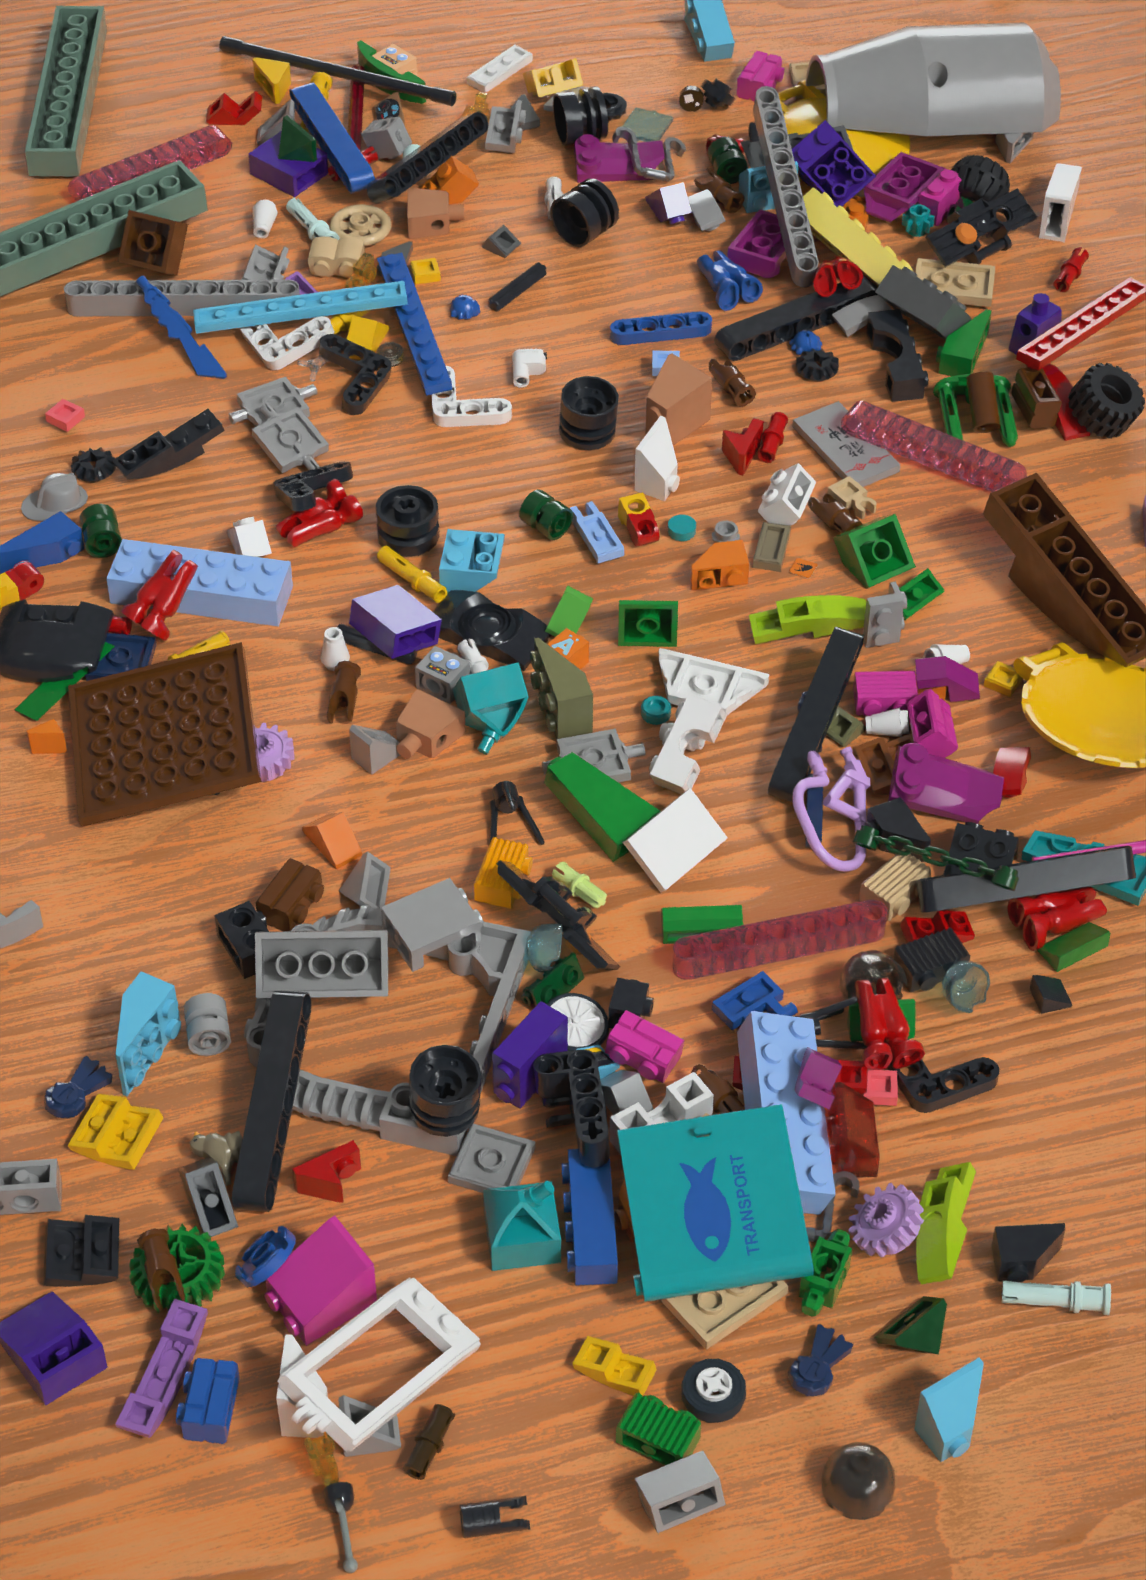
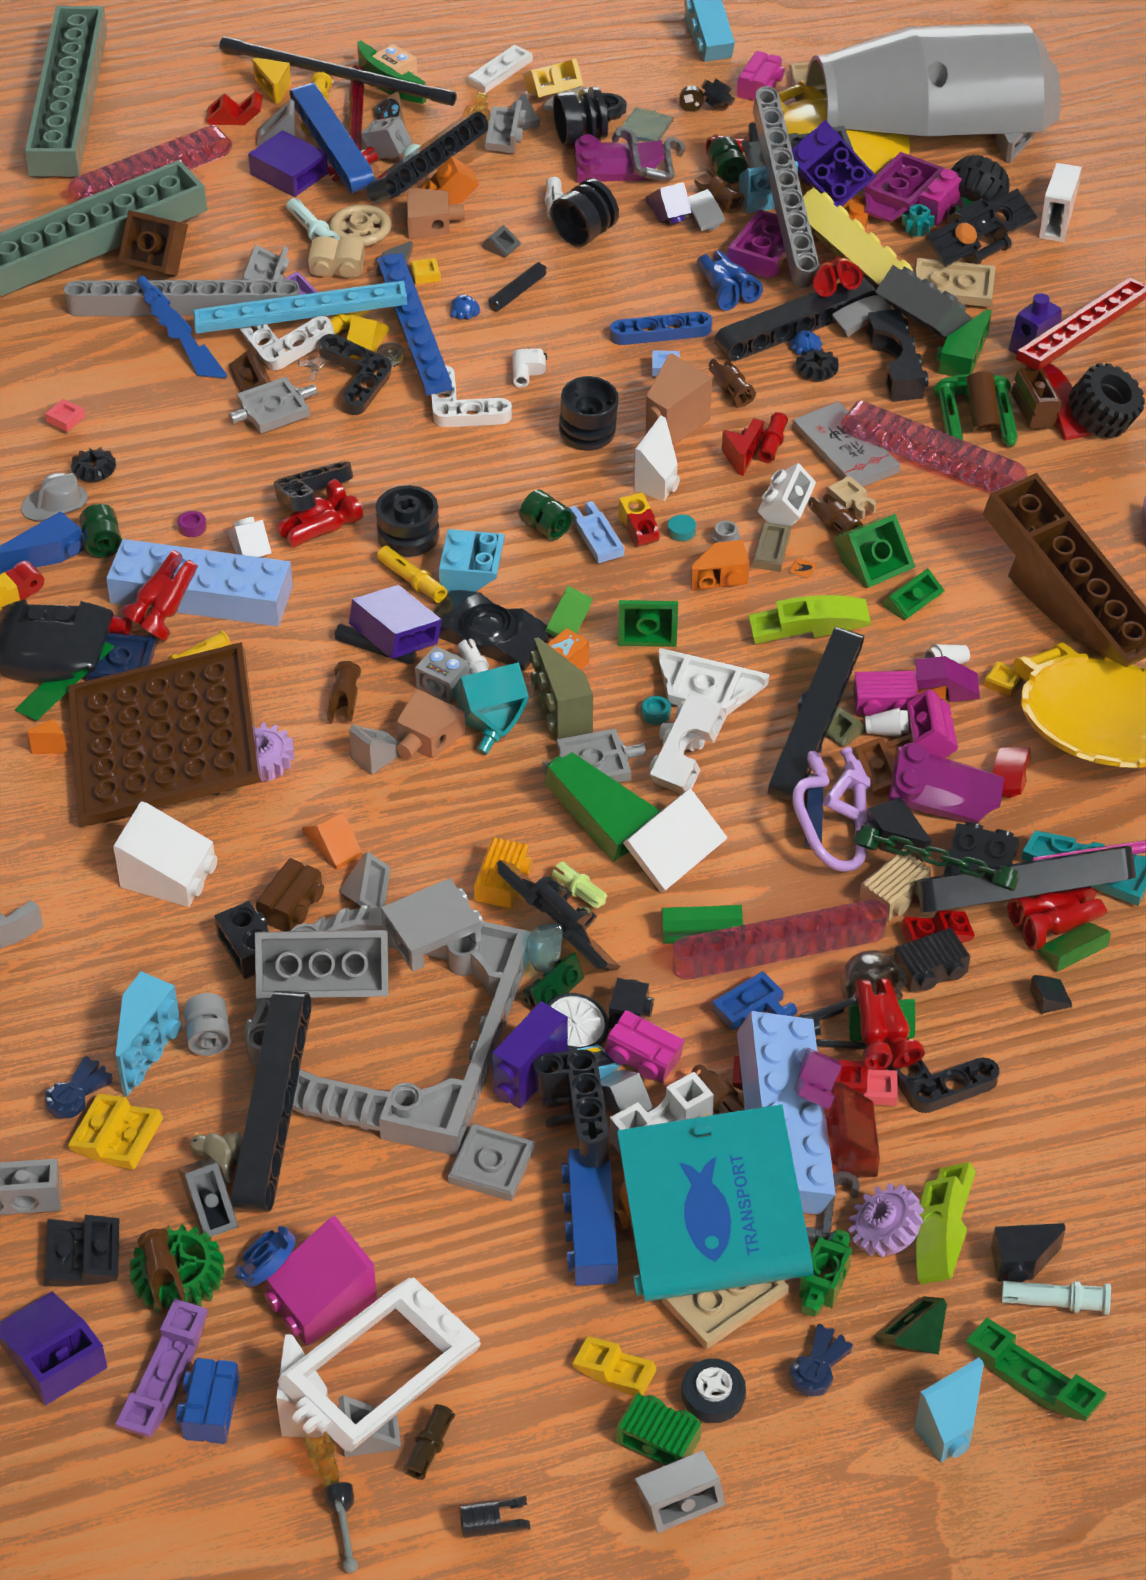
black slope [112,409,225,480] -> none
white cone [252,199,278,239] -> none
light grey plate [252,403,329,473] -> none
dark green slope [278,115,317,162] -> none
red slope [292,1140,361,1203] -> none
white cone [321,627,350,671] -> none
clear yellow plate [345,253,377,289] -> none
black wheel [409,1045,482,1137] -> none
teal piece [483,1181,561,1271] -> none
black plant [489,781,545,845] -> none
clear smoke cylinder [821,1442,895,1520] -> none
light grey bracket [863,581,907,648] -> none
clear light blue hair [942,960,990,1013] -> none
red pin [1053,247,1089,292] -> none
none -> white slope [113,801,217,907]
none -> magenta tile [177,511,207,537]
none -> reddish brown slope [229,349,271,392]
none -> green slope [966,1317,1107,1421]

